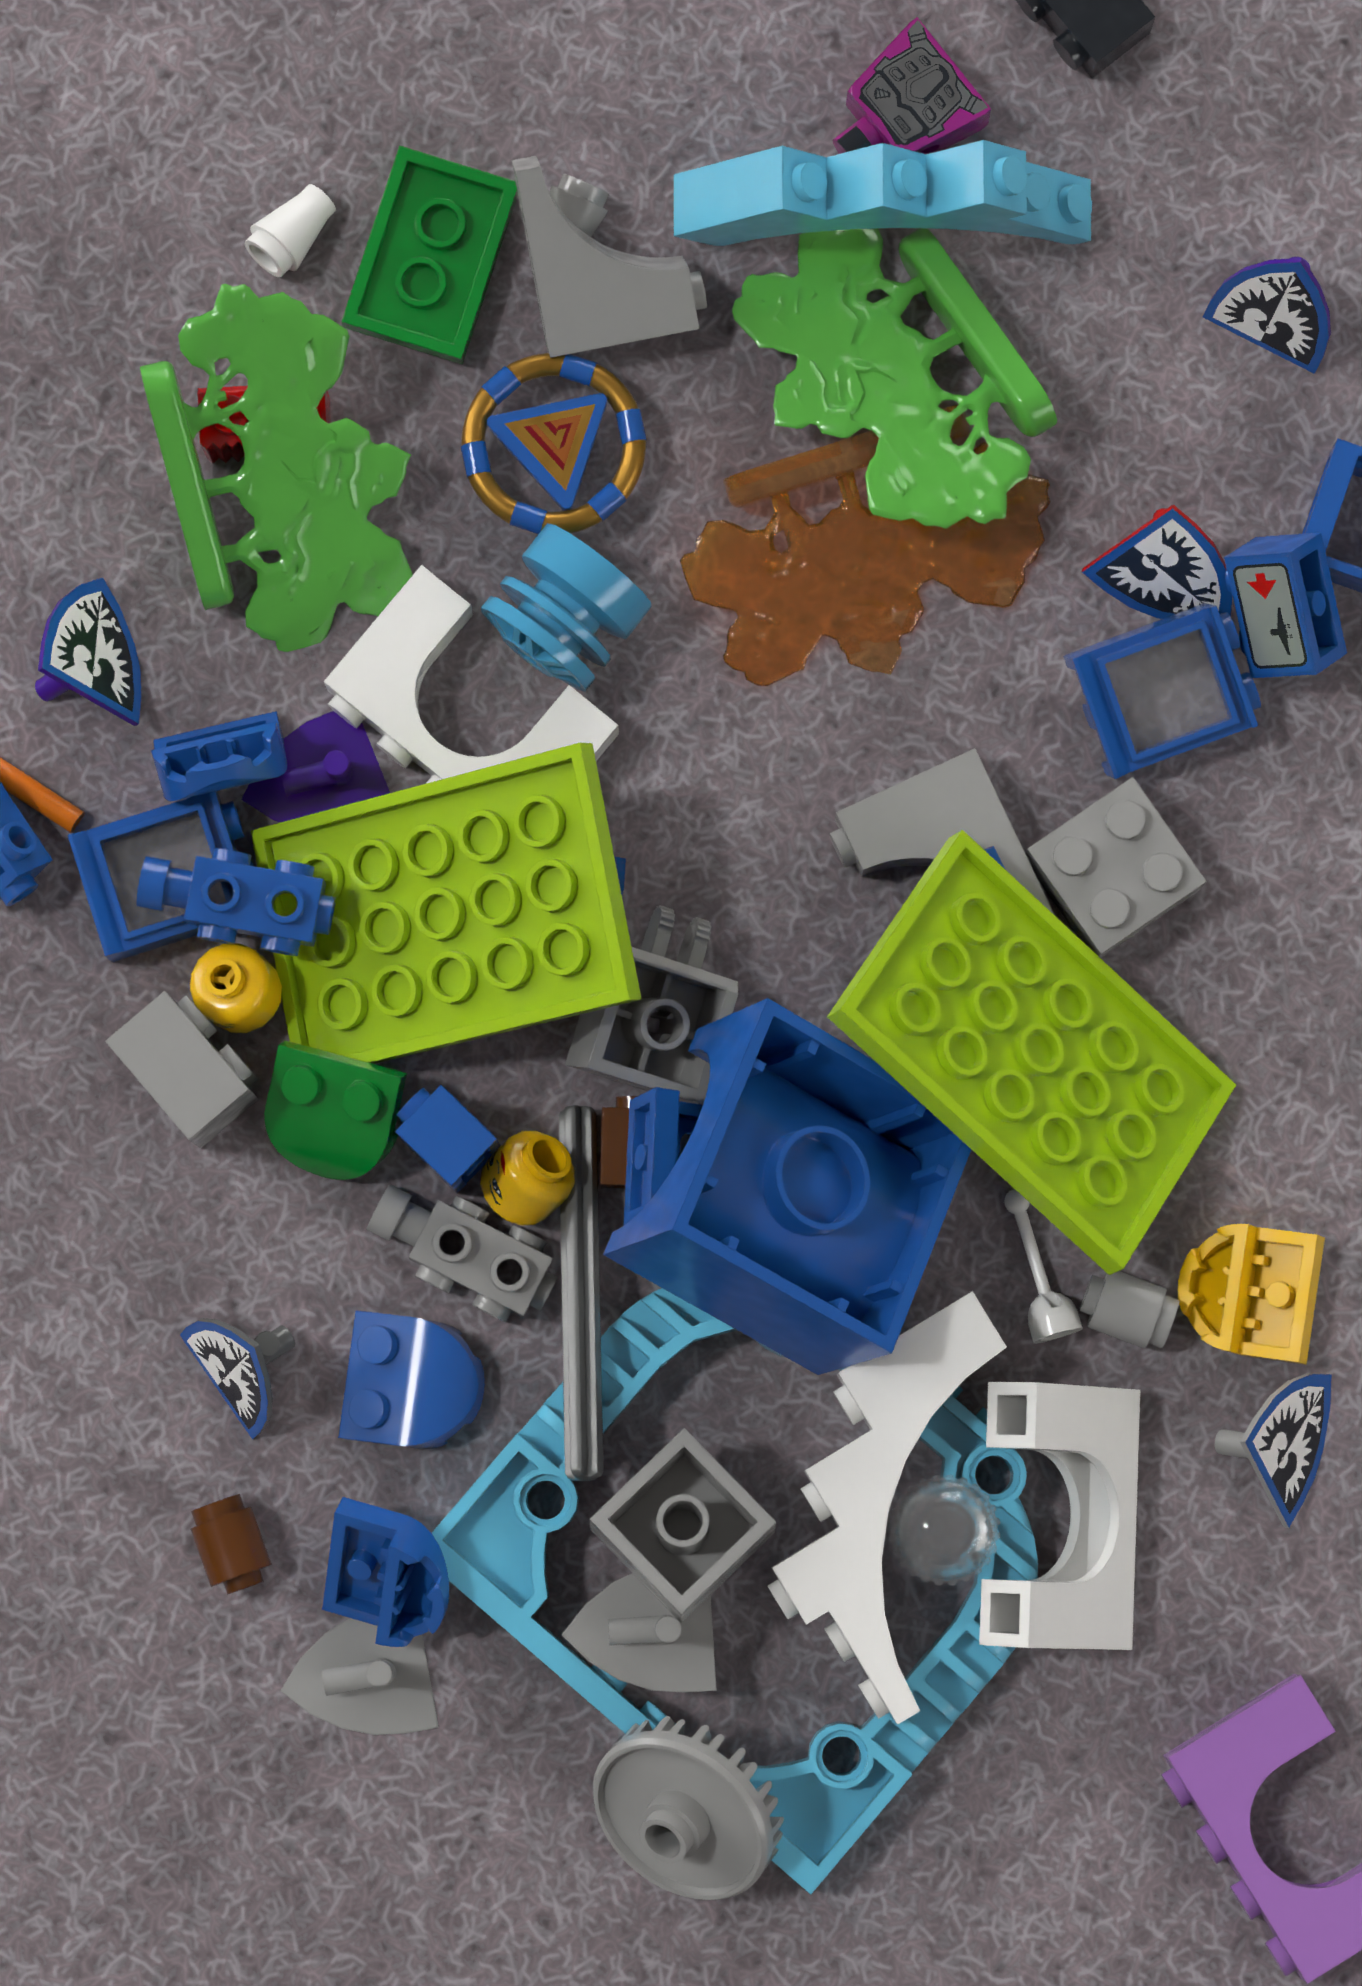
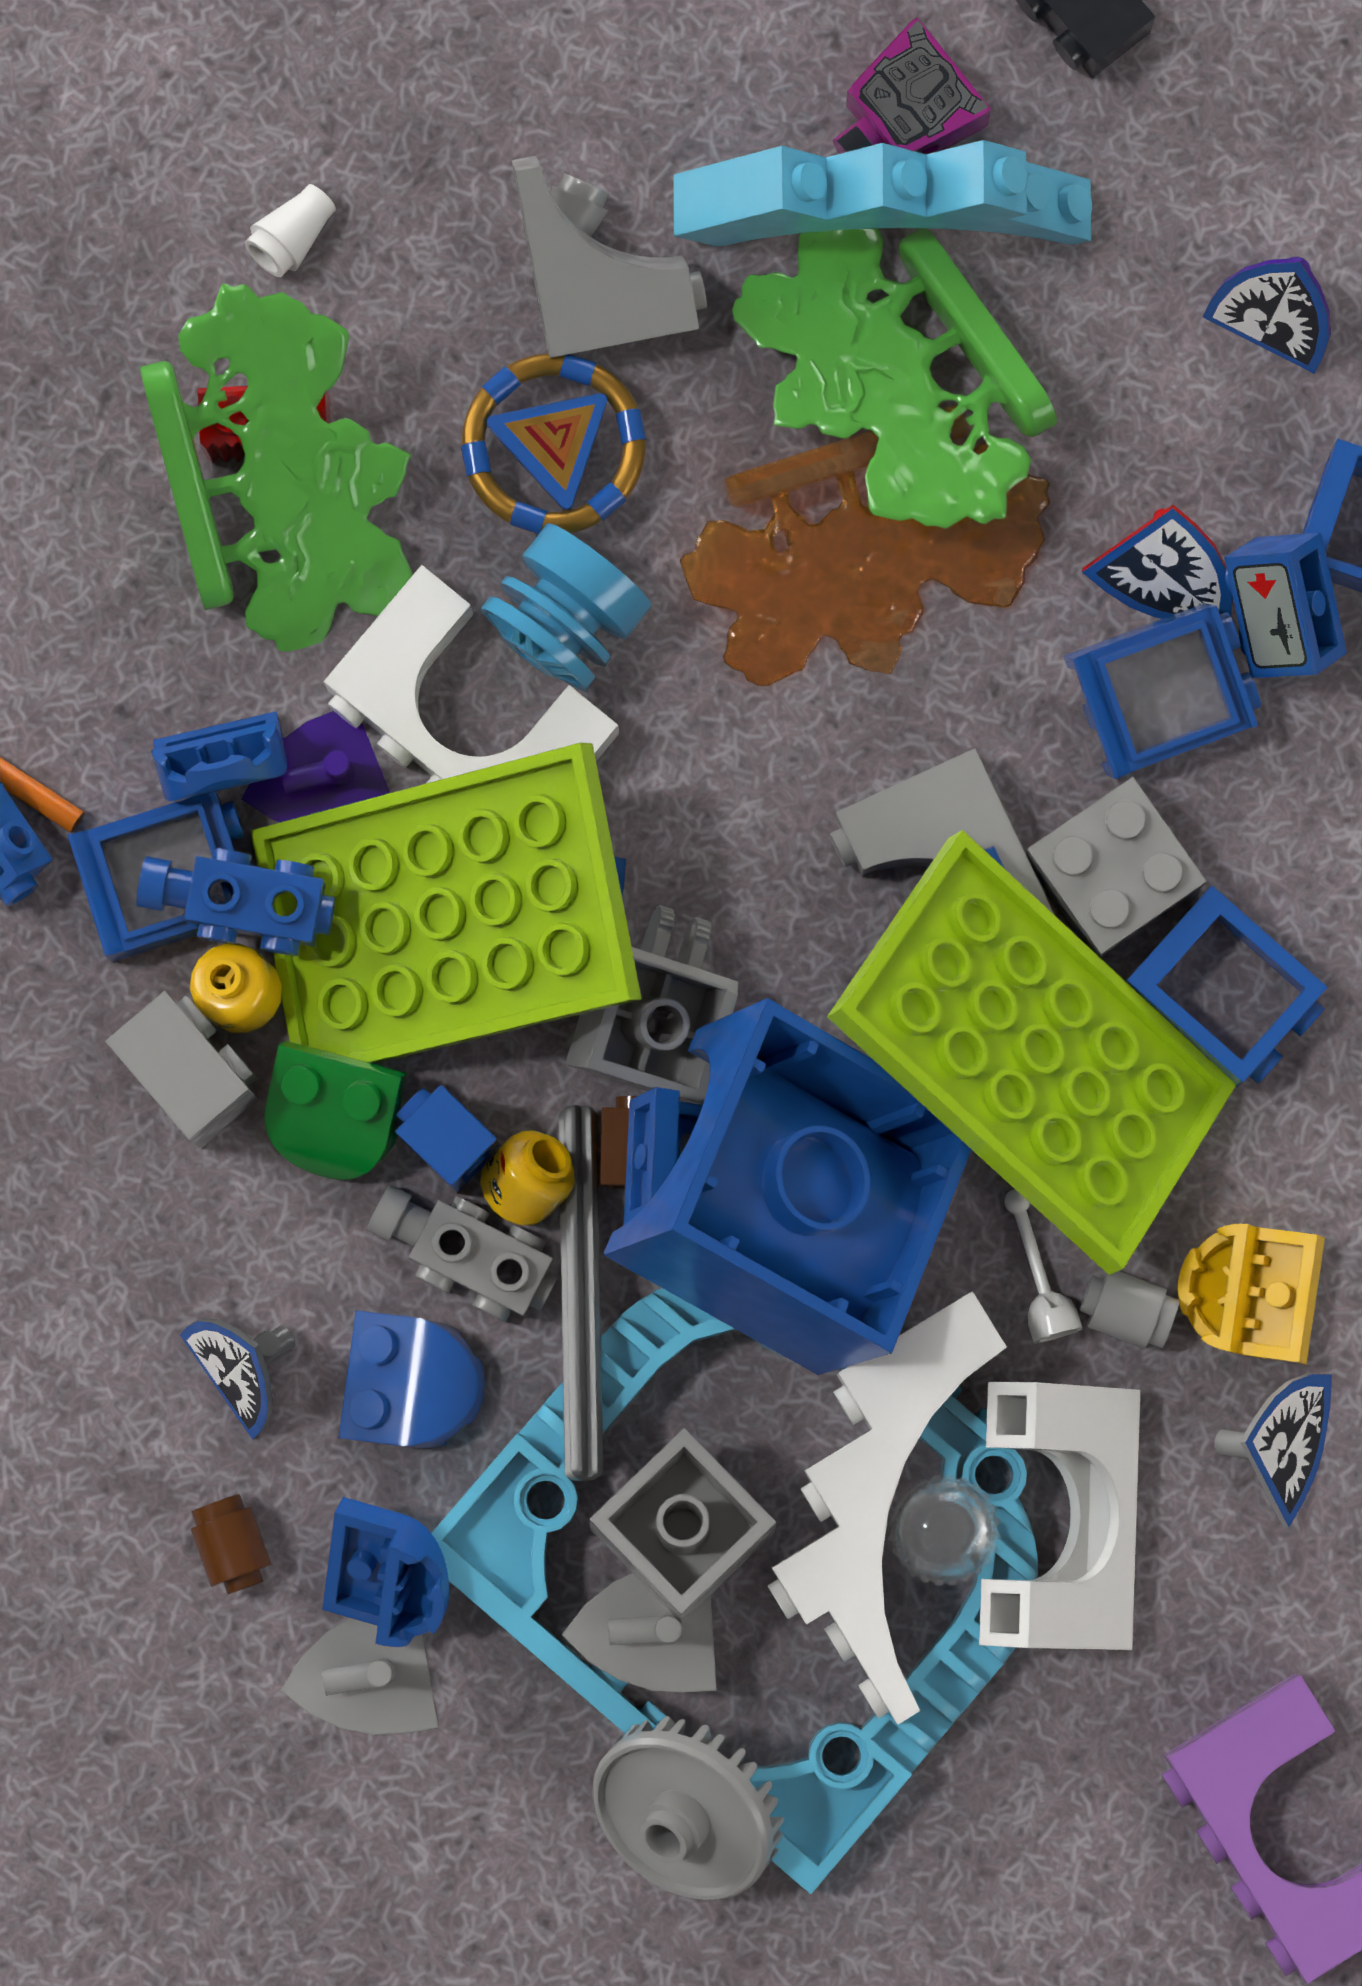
shield [35,578,141,726] -> none
green plate [341,145,518,365] -> none
none -> blue window [1126,886,1328,1088]

